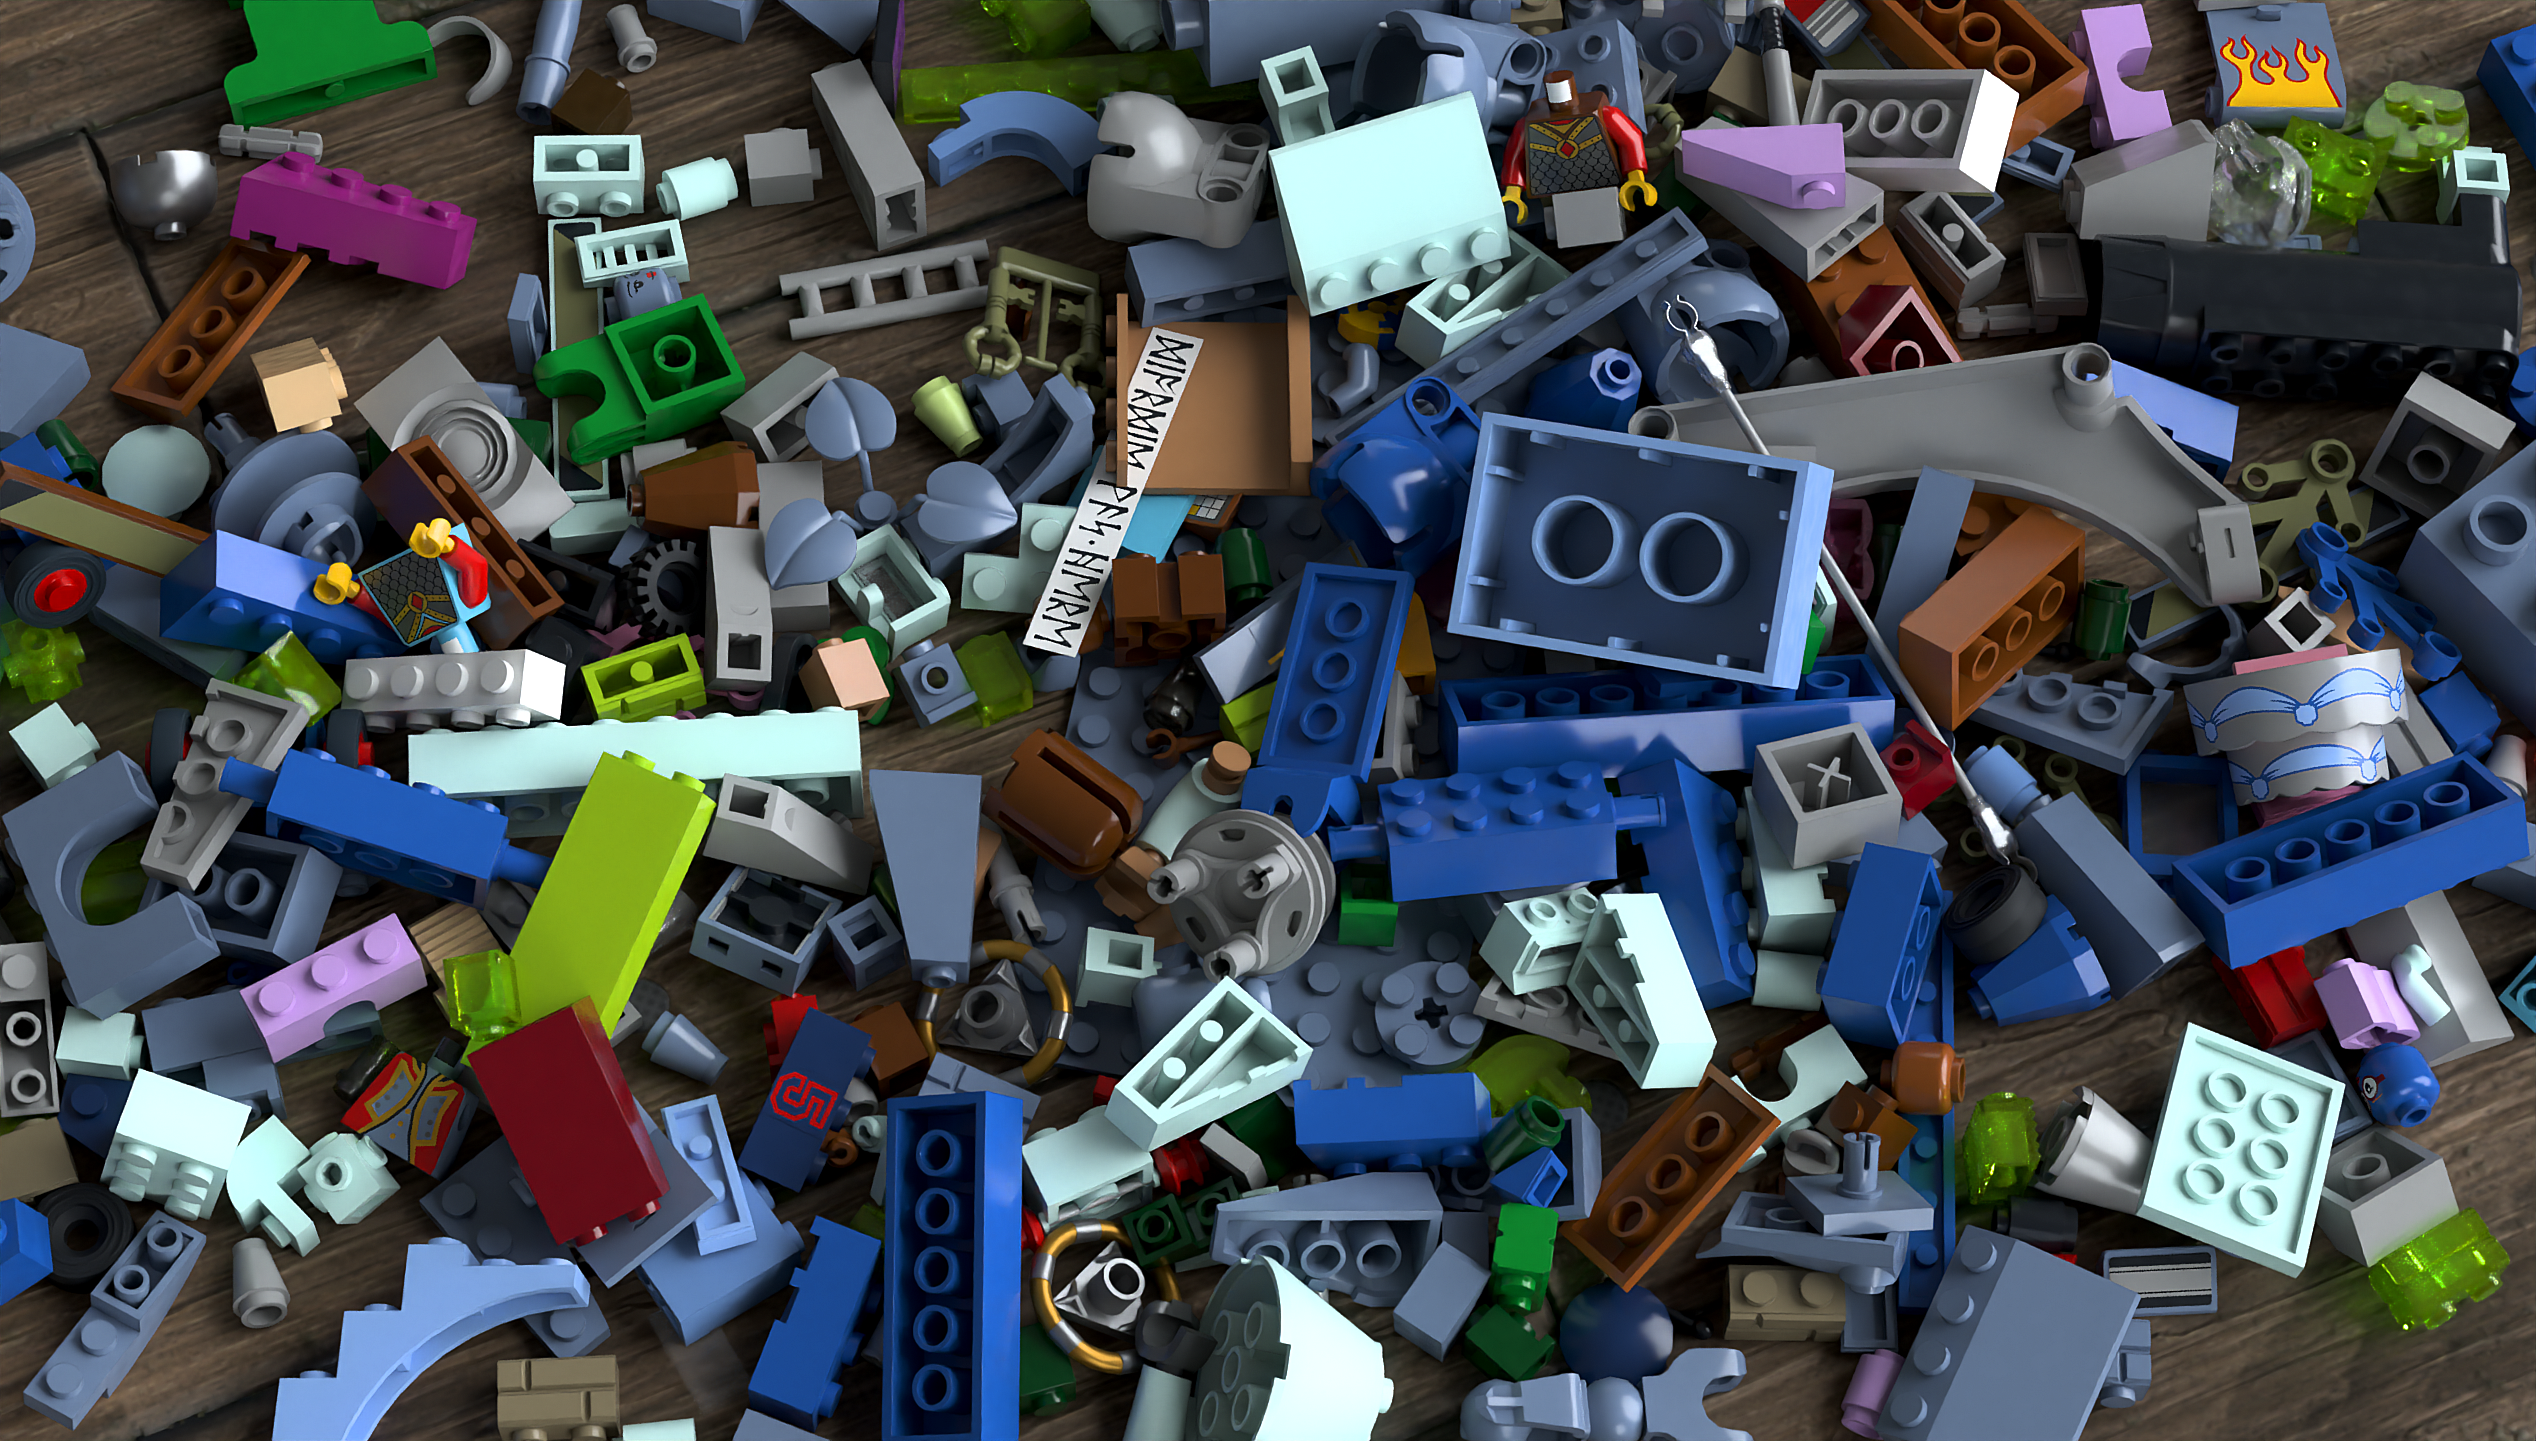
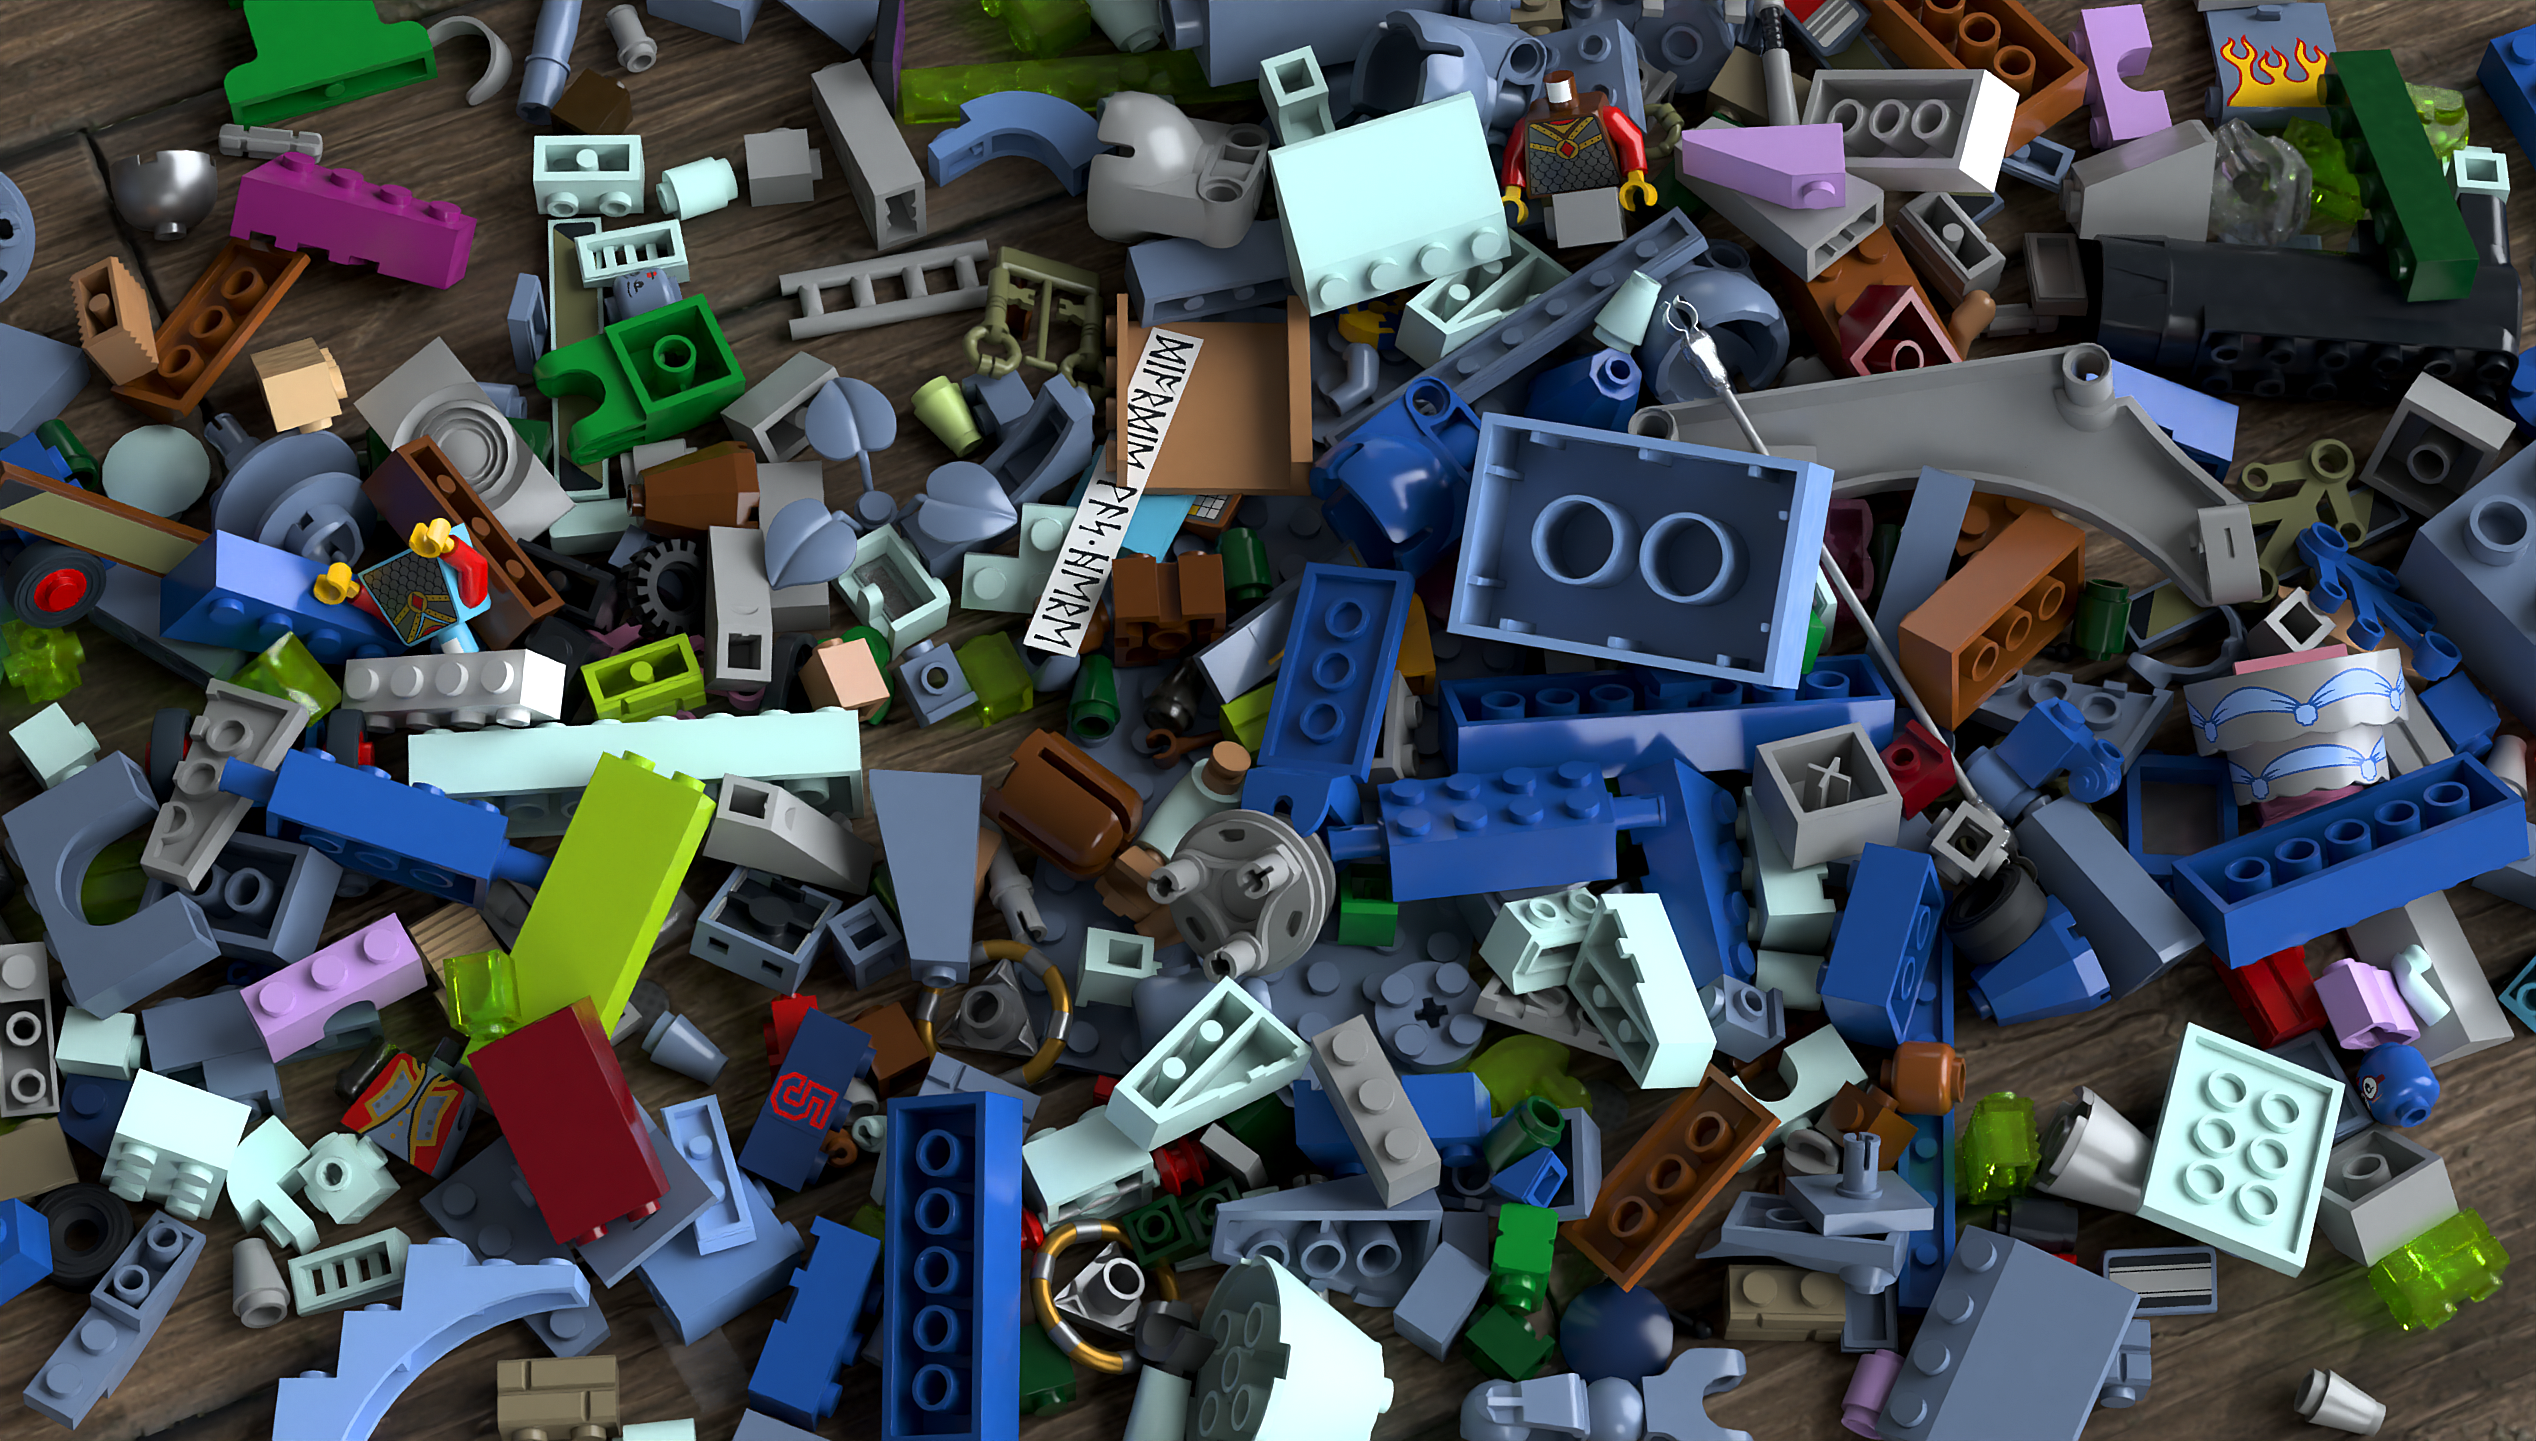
none -> medium nougat brick [69,256,159,386]
none -> light aqua slope [288,1227,411,1317]
none -> dark green cone [1066,655,1121,739]
none -> light grey brick [1310,1014,1441,1209]
none -> light aqua cone [1592,270,1662,354]
none -> sand blue brick [1697,974,1786,1063]
none -> light grey brick [1926,800,2010,886]
none -> medium nougat arm [1947,289,1996,361]
none -> blue brick [1995,696,2124,803]
none -> light grey cone [2294,1368,2386,1437]
none -> dark green brick [2317,49,2480,302]

